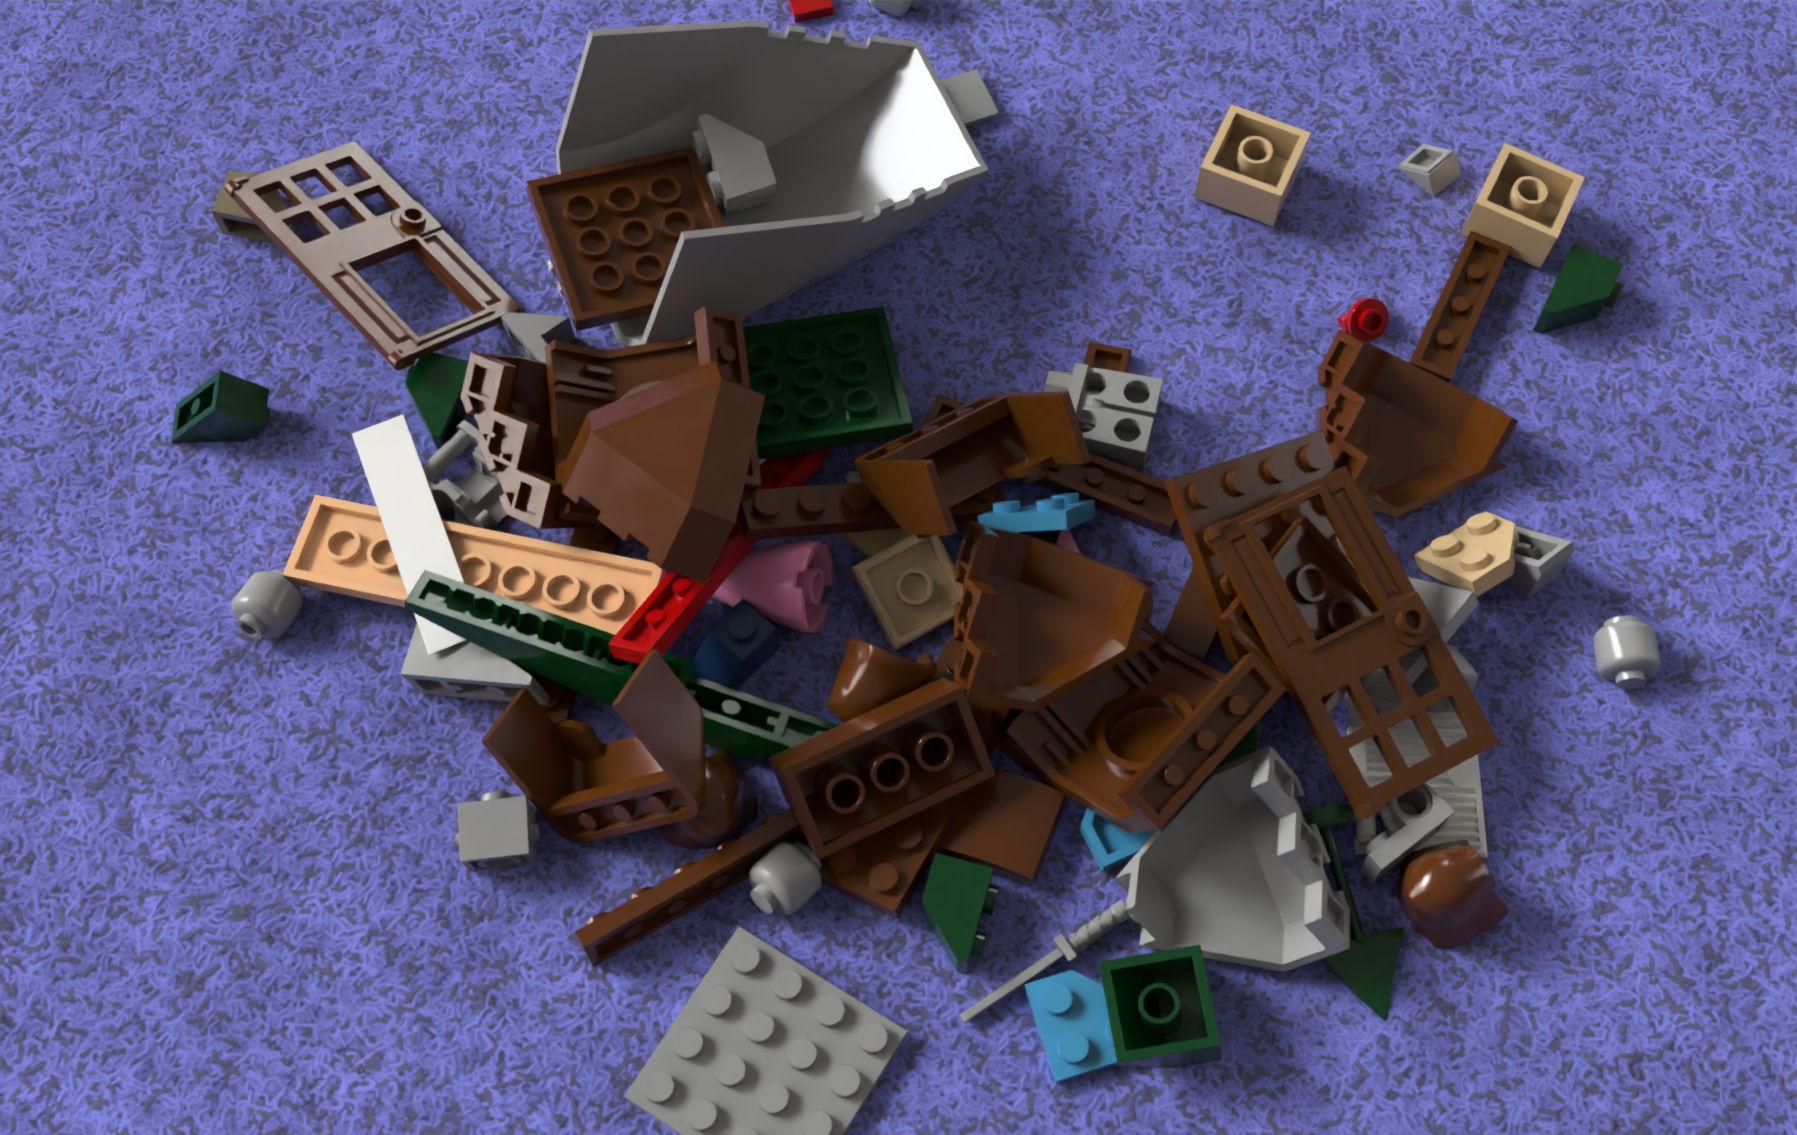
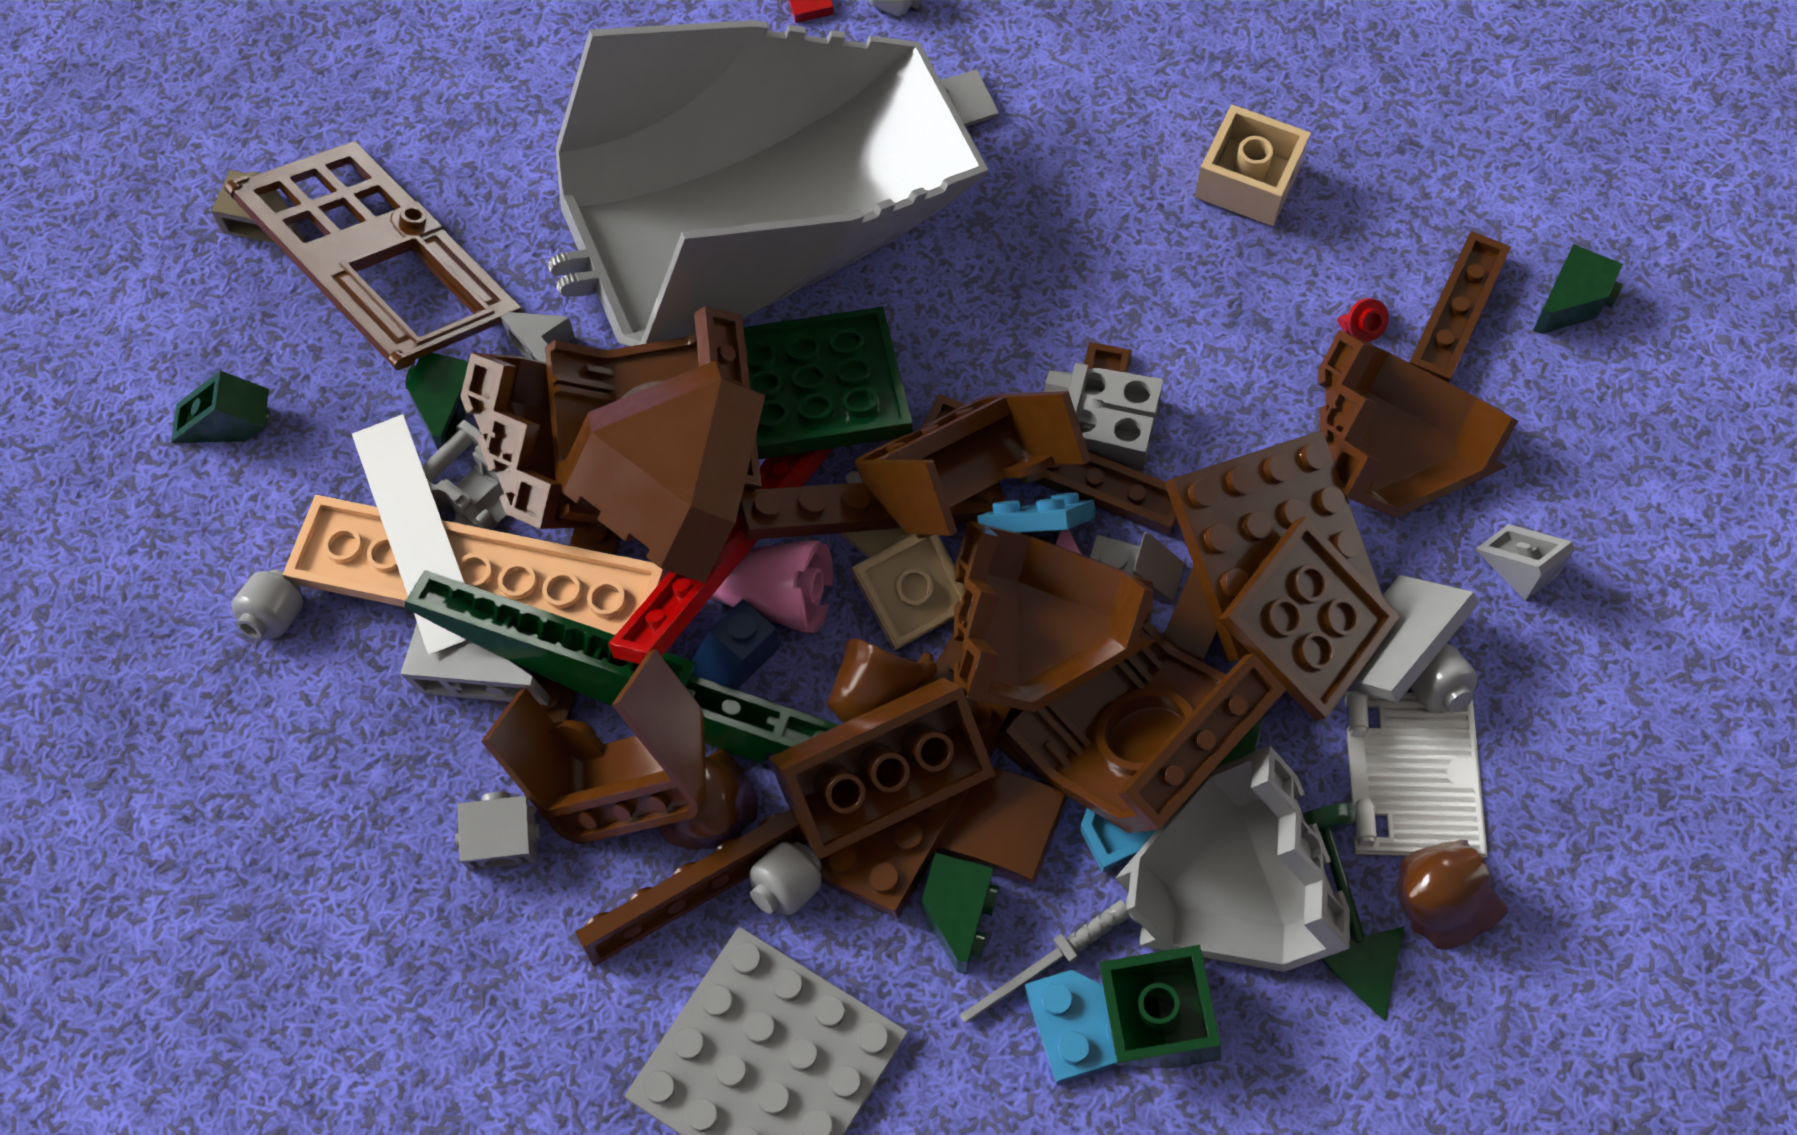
reddish brown plate [526,146,725,331] -> none
light grey slope [692,114,777,217] -> none
reddish brown door [1203,466,1499,820] -> none
light grey plate [1359,783,1455,884] -> none
light grey slope [1397,144,1461,197] -> none
tan plate [1414,511,1519,597] -> none
tan brick [1460,143,1585,269] -> none
light grey head [1593,615,1661,689] -> none
none -> light grey slope [1090,532,1185,604]

